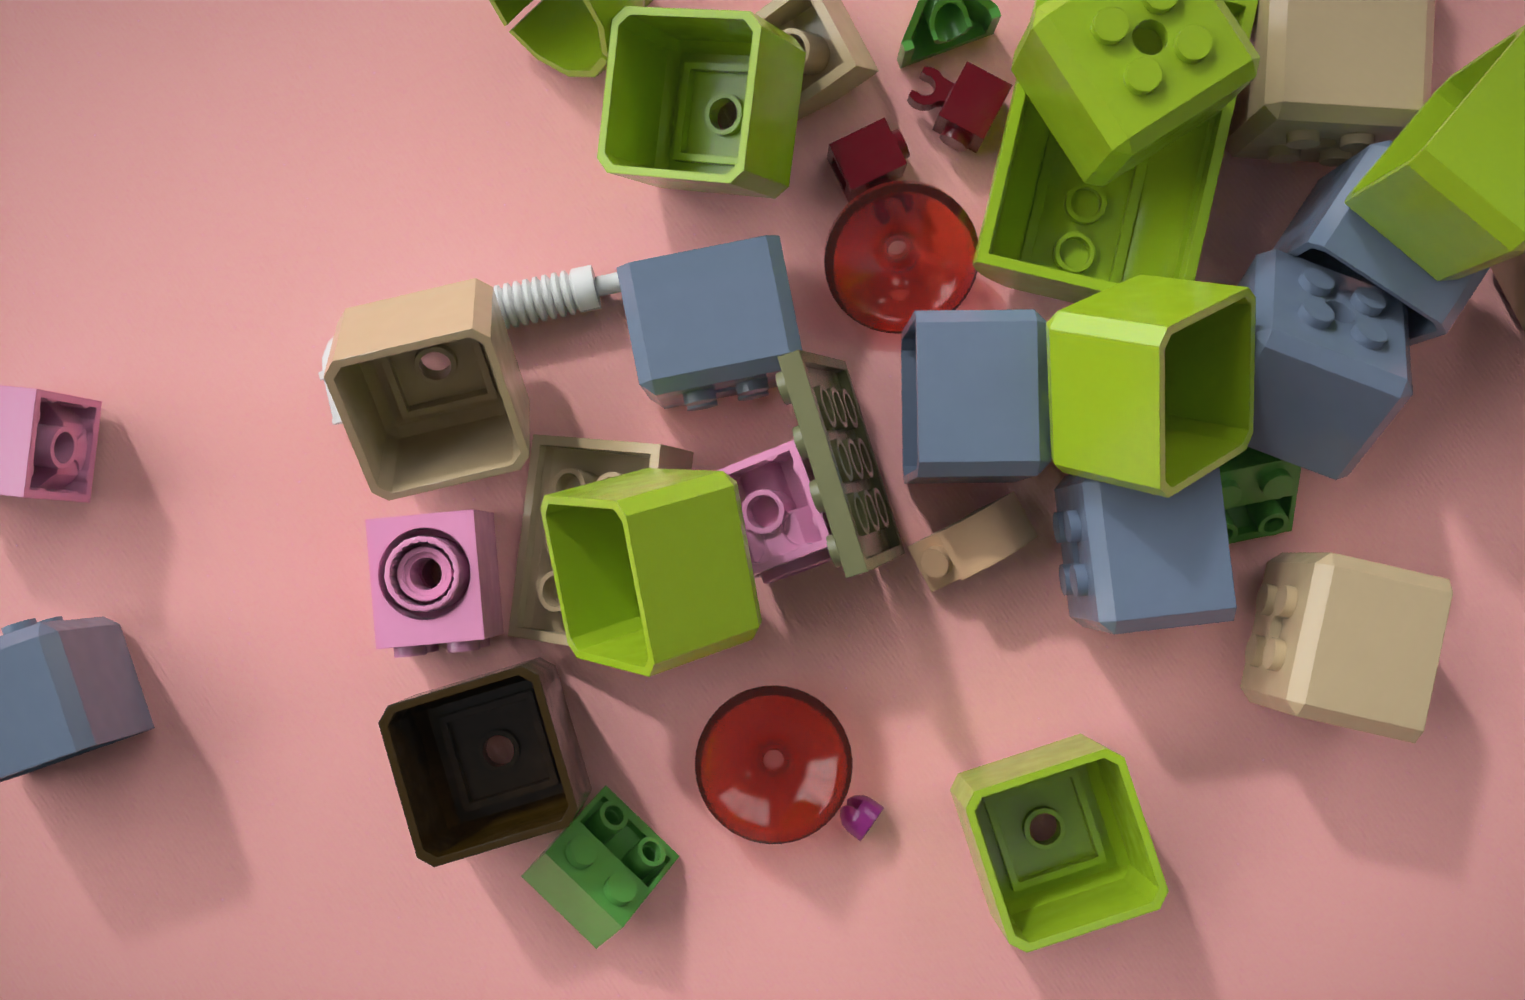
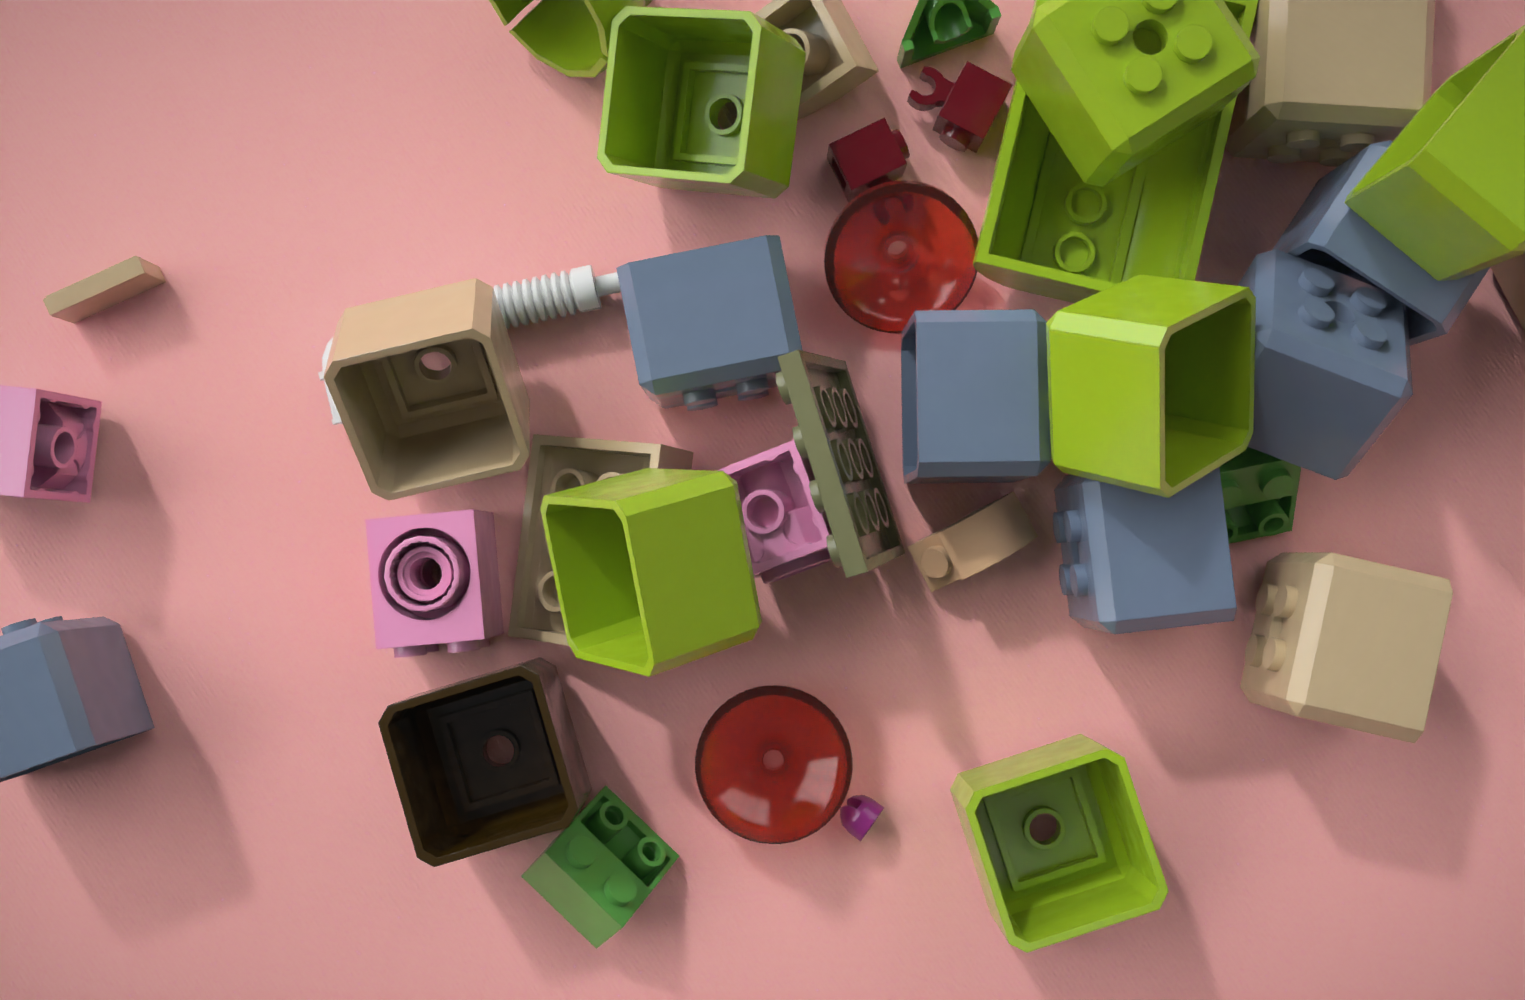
none -> tan tile [43,255,166,324]

